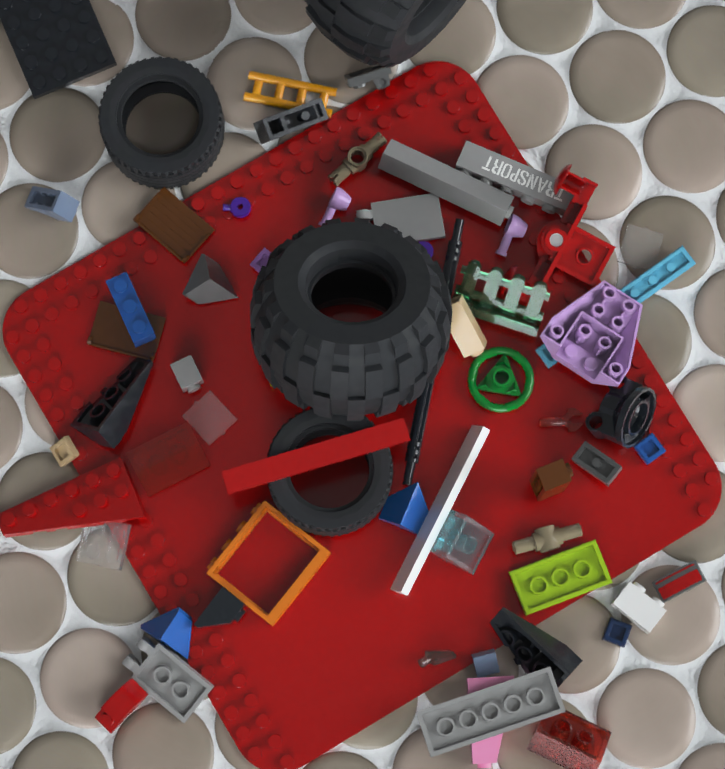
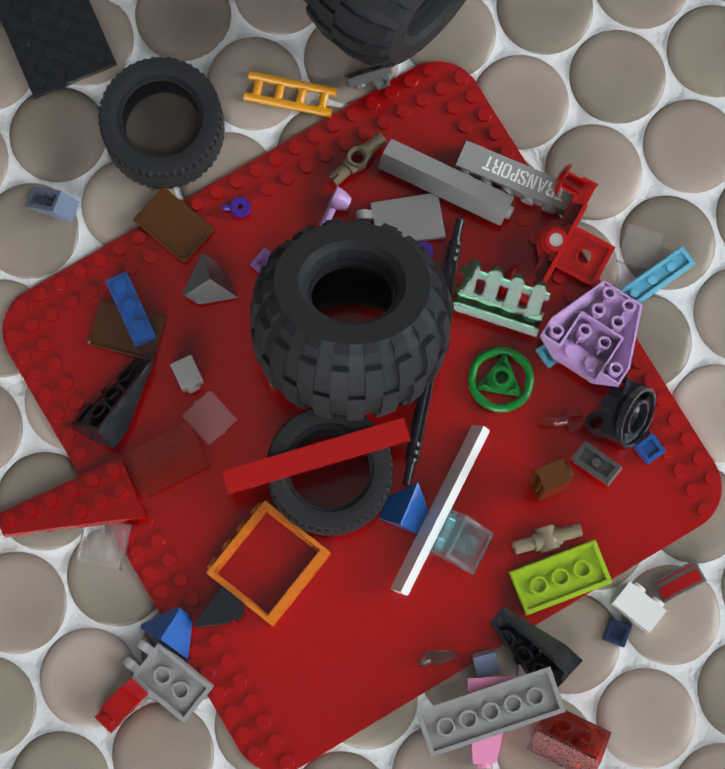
tan tile [50,435,80,467] -> none
black slope [253,98,329,144] -> none
tan brick [451,294,487,358] -> none
lavender bar [496,214,528,257] -> none

